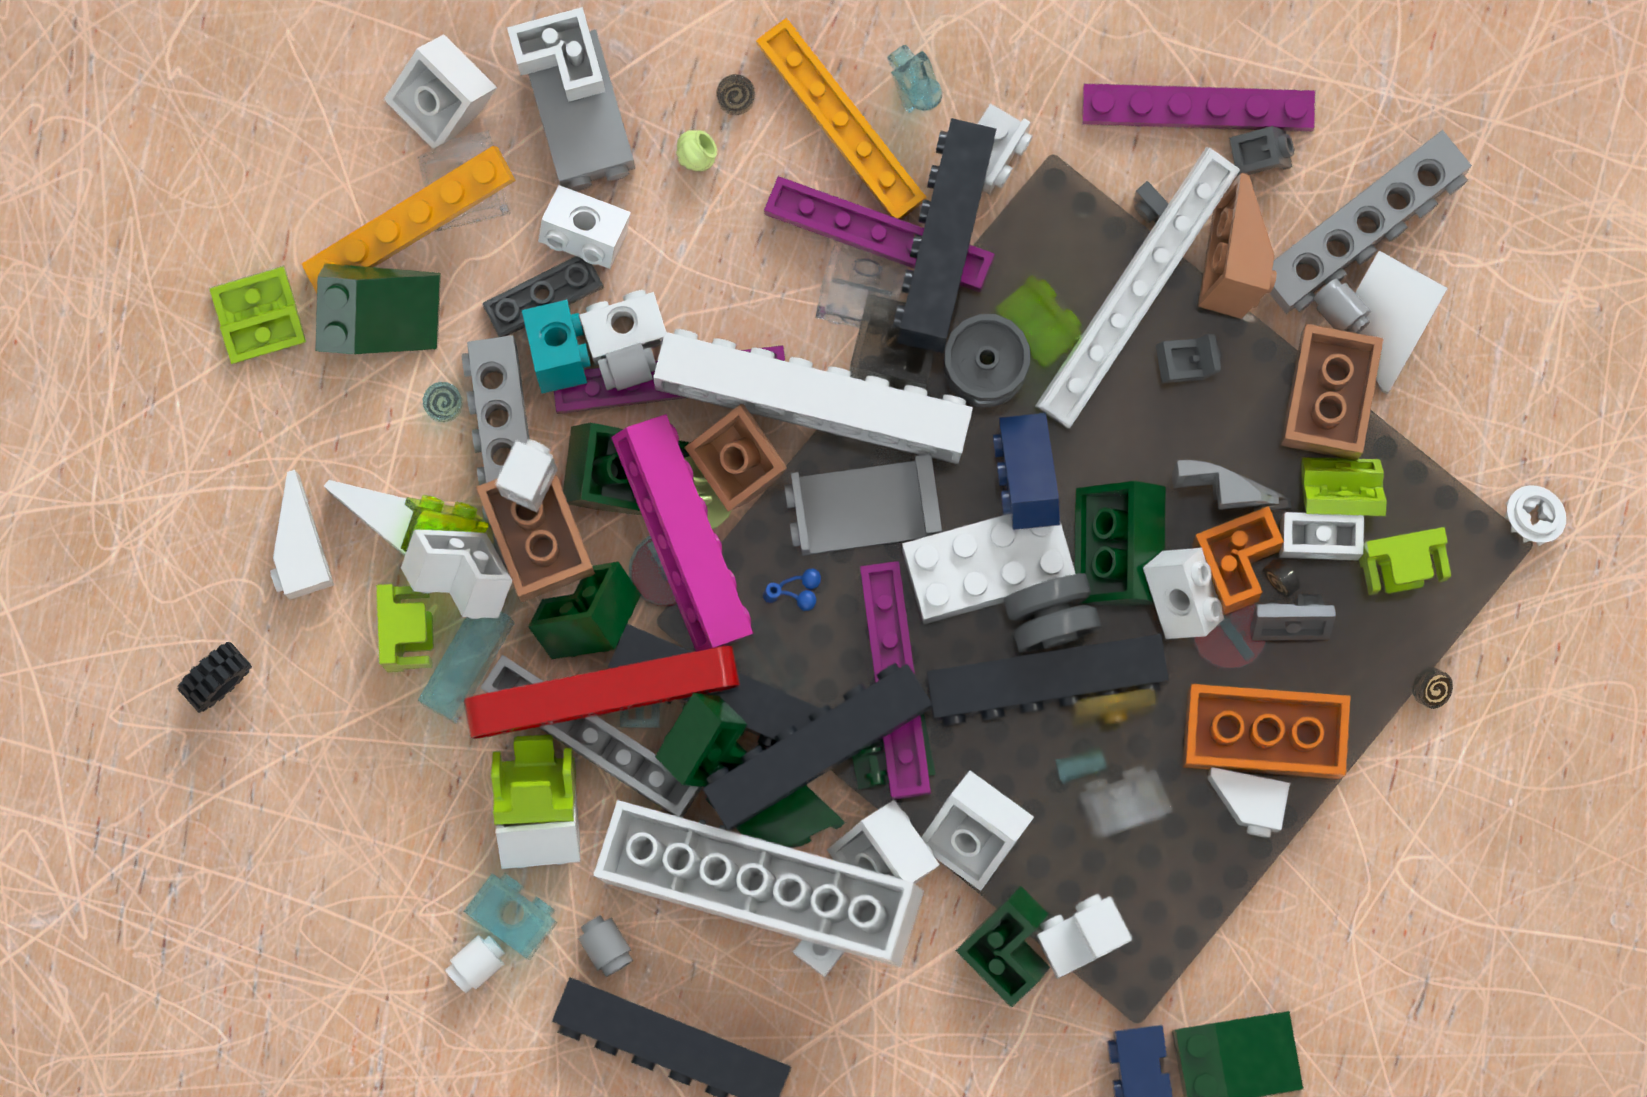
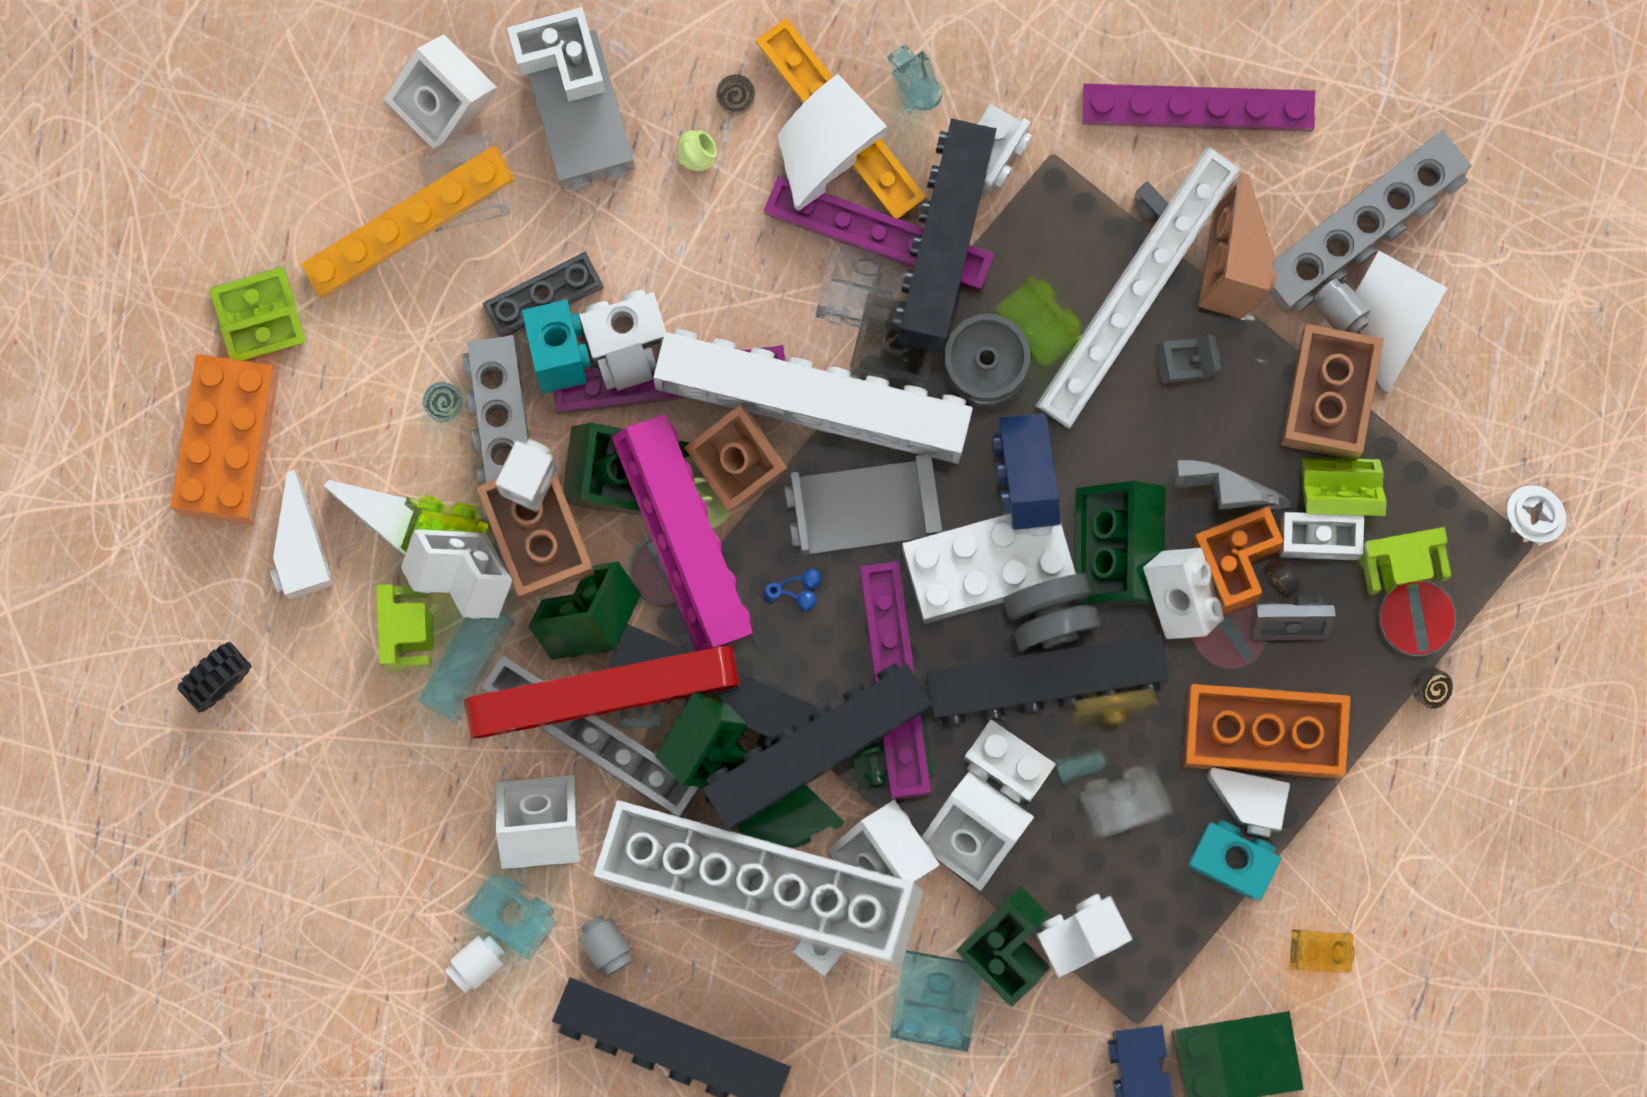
dark green slope [315,263,441,354] -> none
lime panel [491,735,576,825] -> none
white brick [538,185,631,269] -> none
dark grey bracket [1230,126,1294,176] -> none
none -> orange brick [170,354,279,525]
none -> white slope [777,74,887,211]
none -> clear light blue slope [890,950,981,1052]
none -> white bracket [964,720,1056,805]
none -> teal brick [1187,820,1282,903]
none -> clear yellow bracket [1290,929,1355,973]
none -> red piece [1379,580,1457,657]

